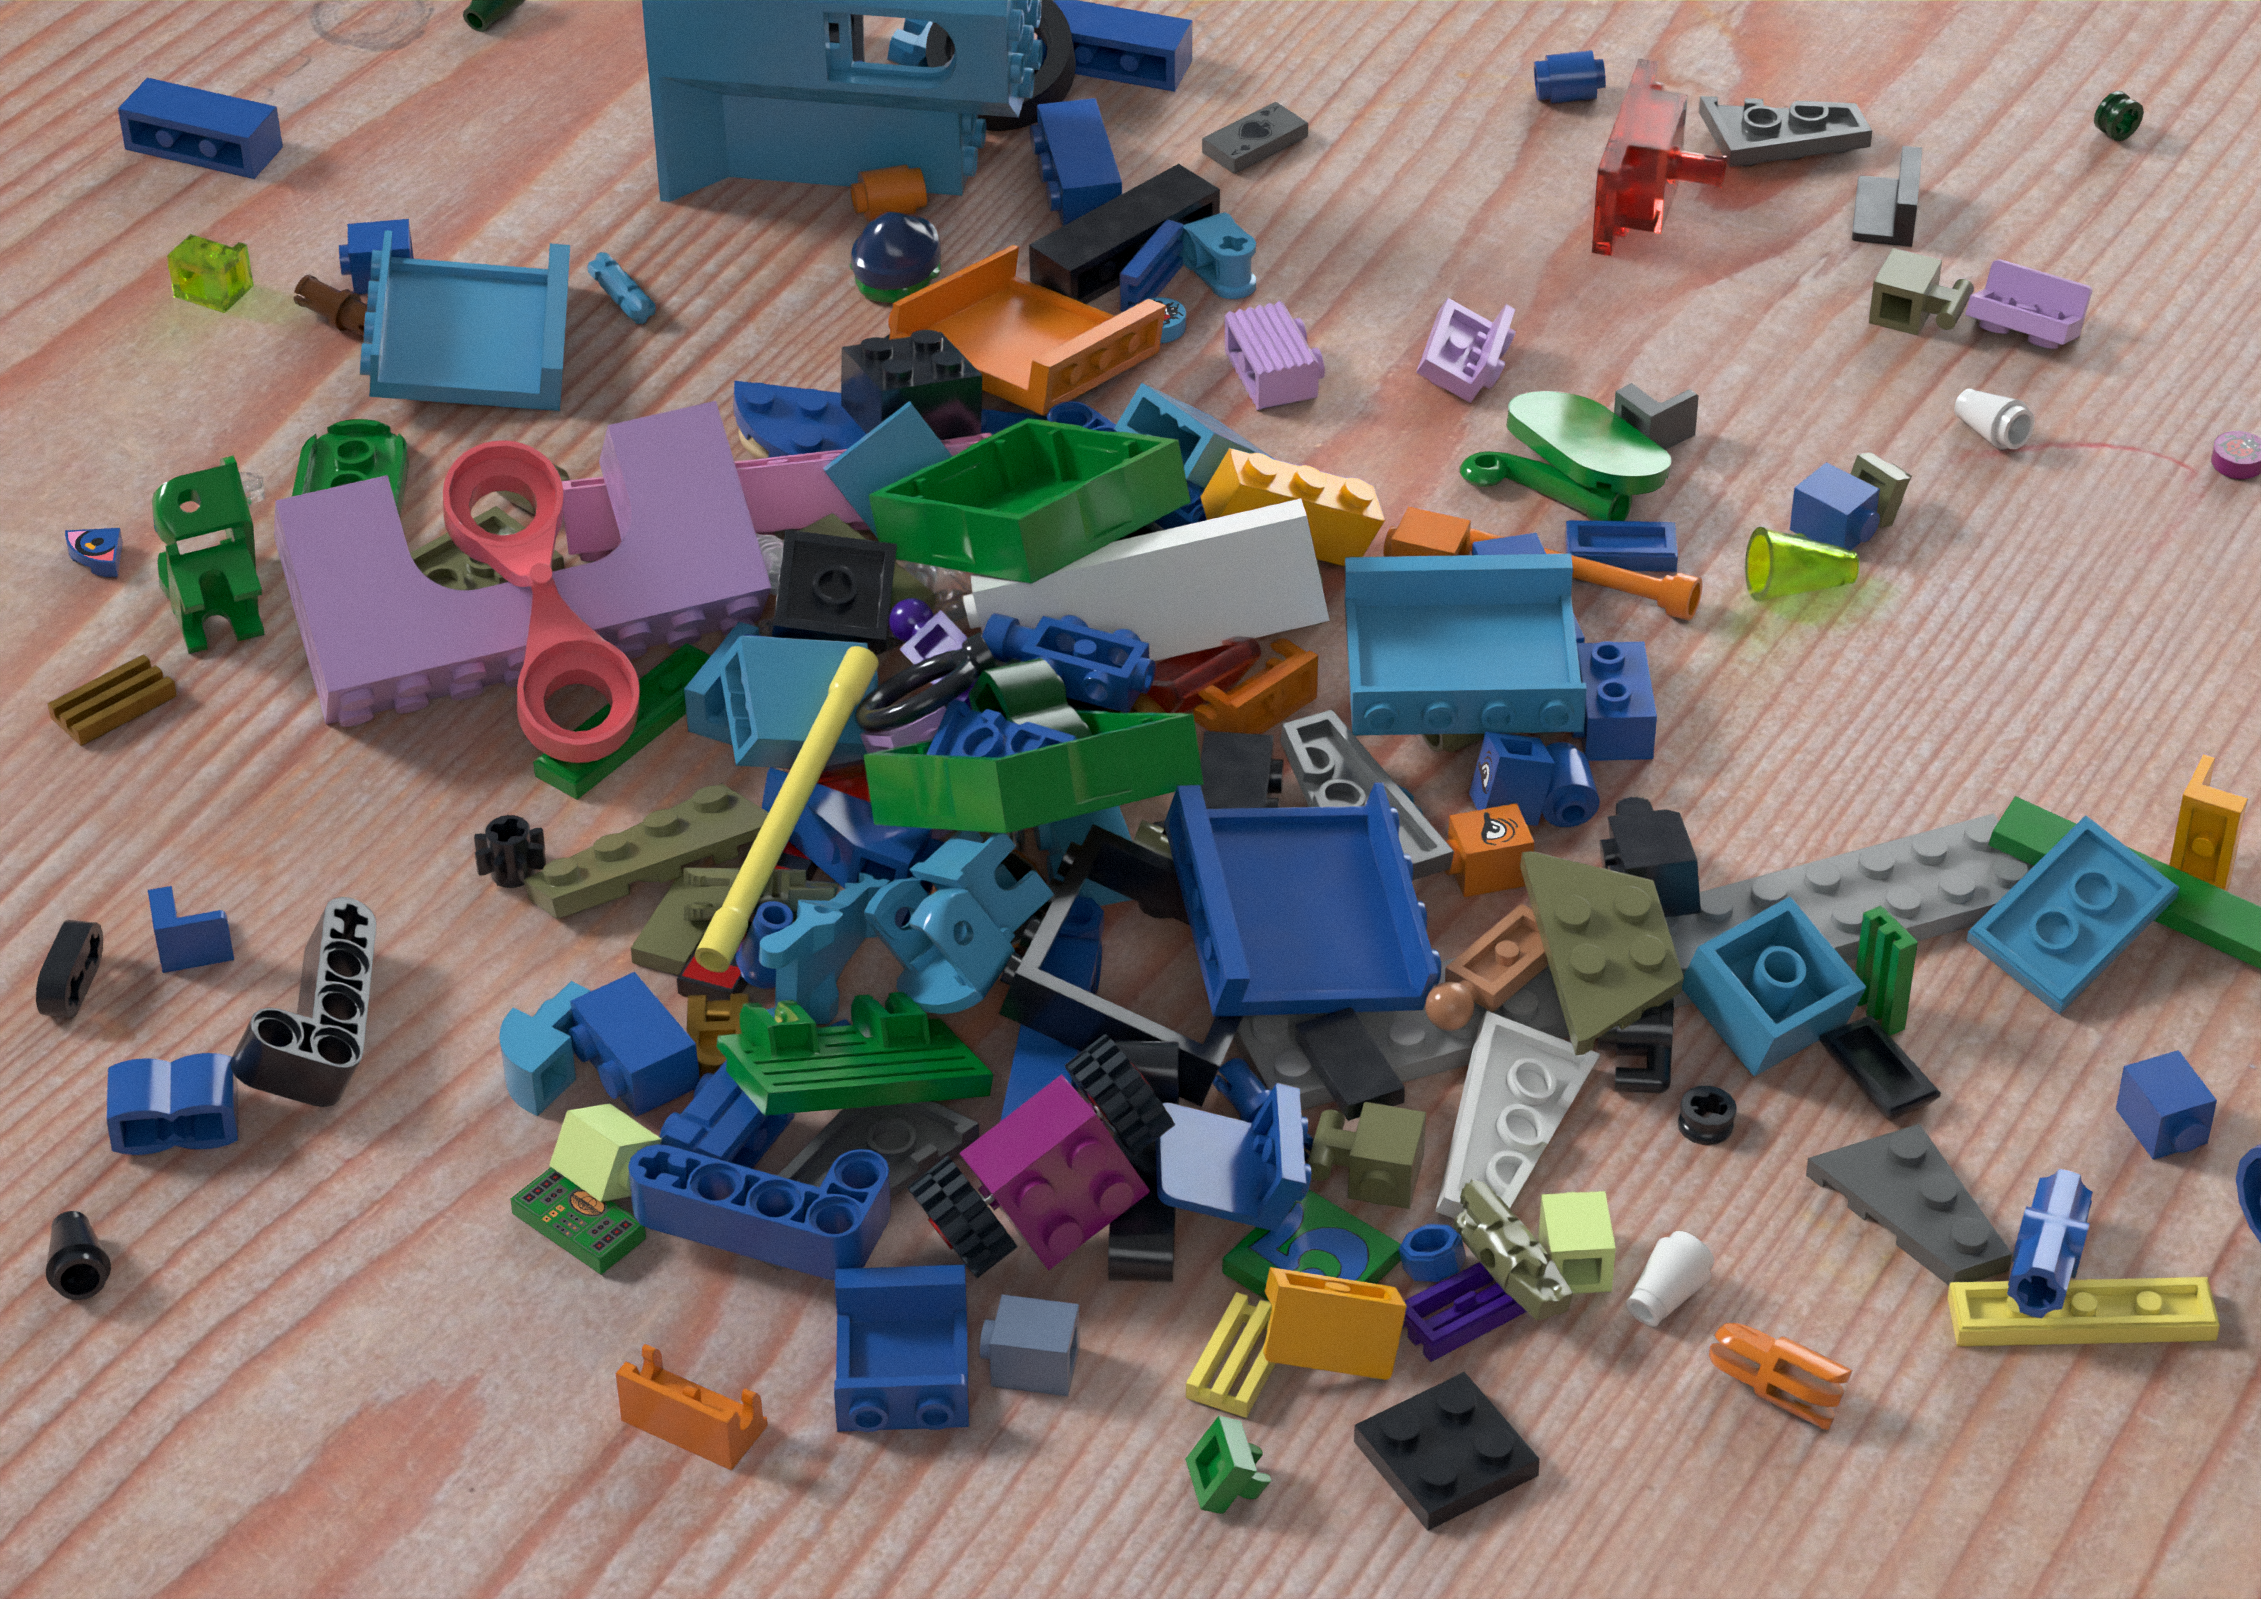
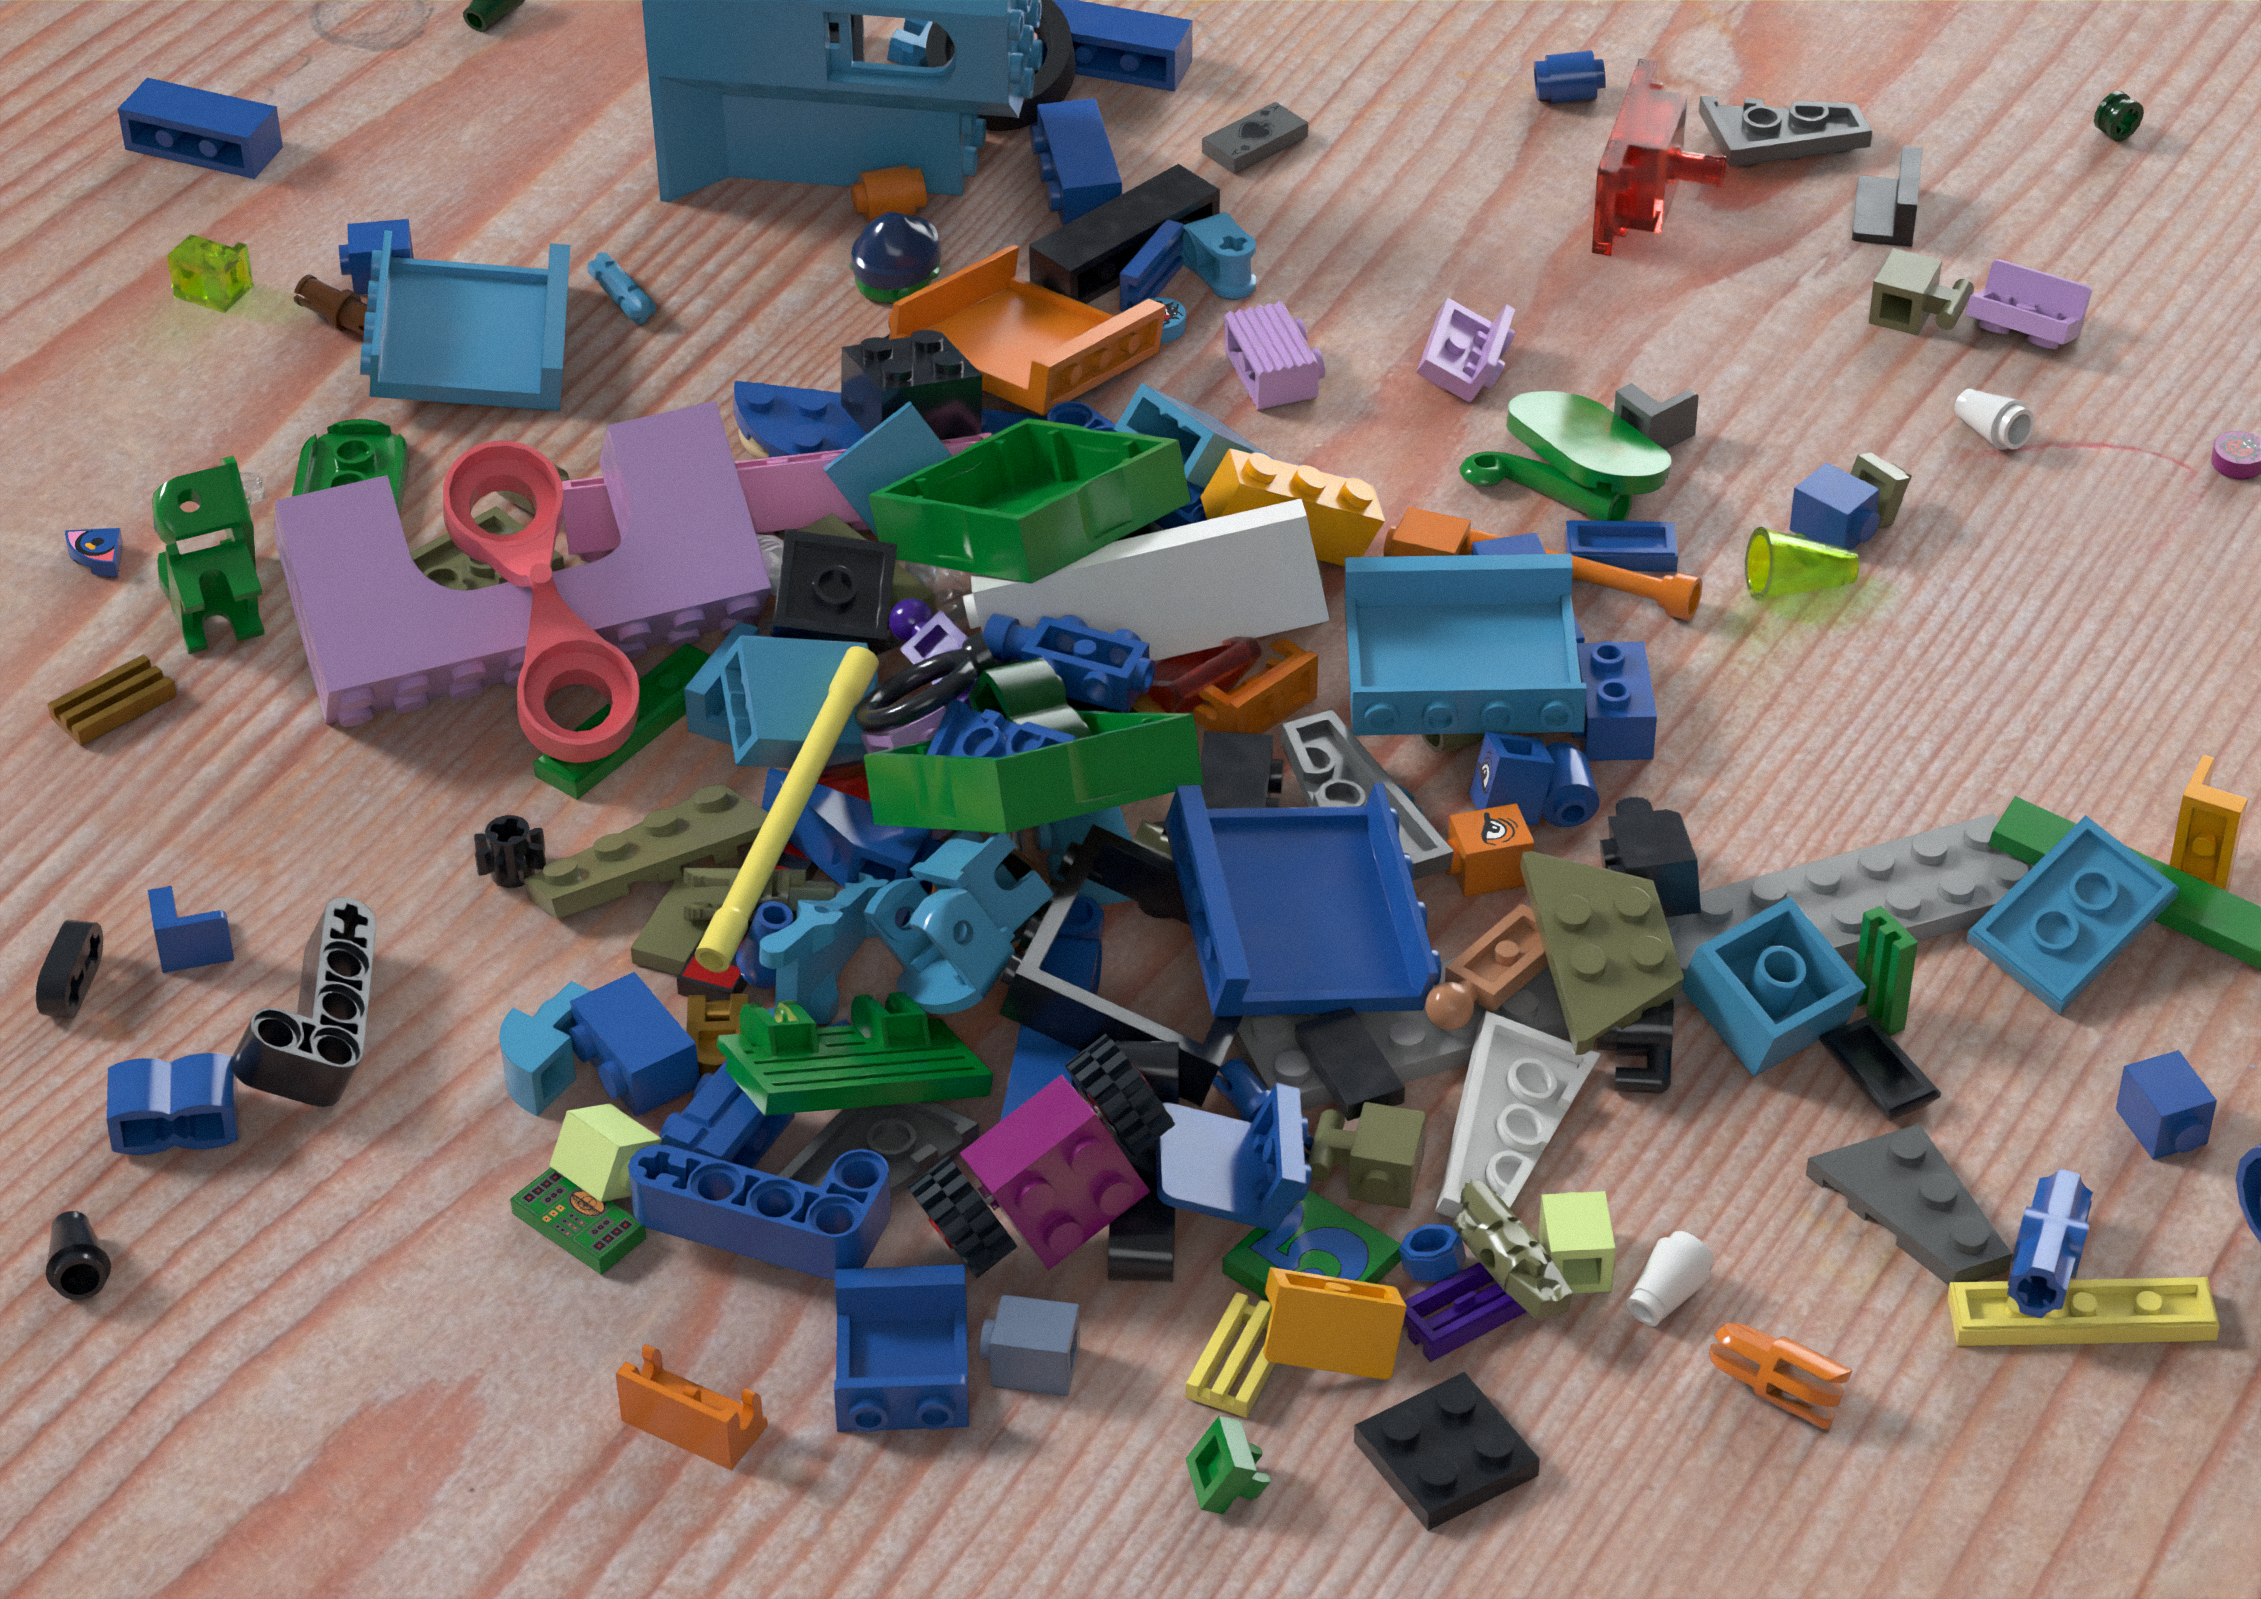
black bush [1677,1086,1737,1145] -> none

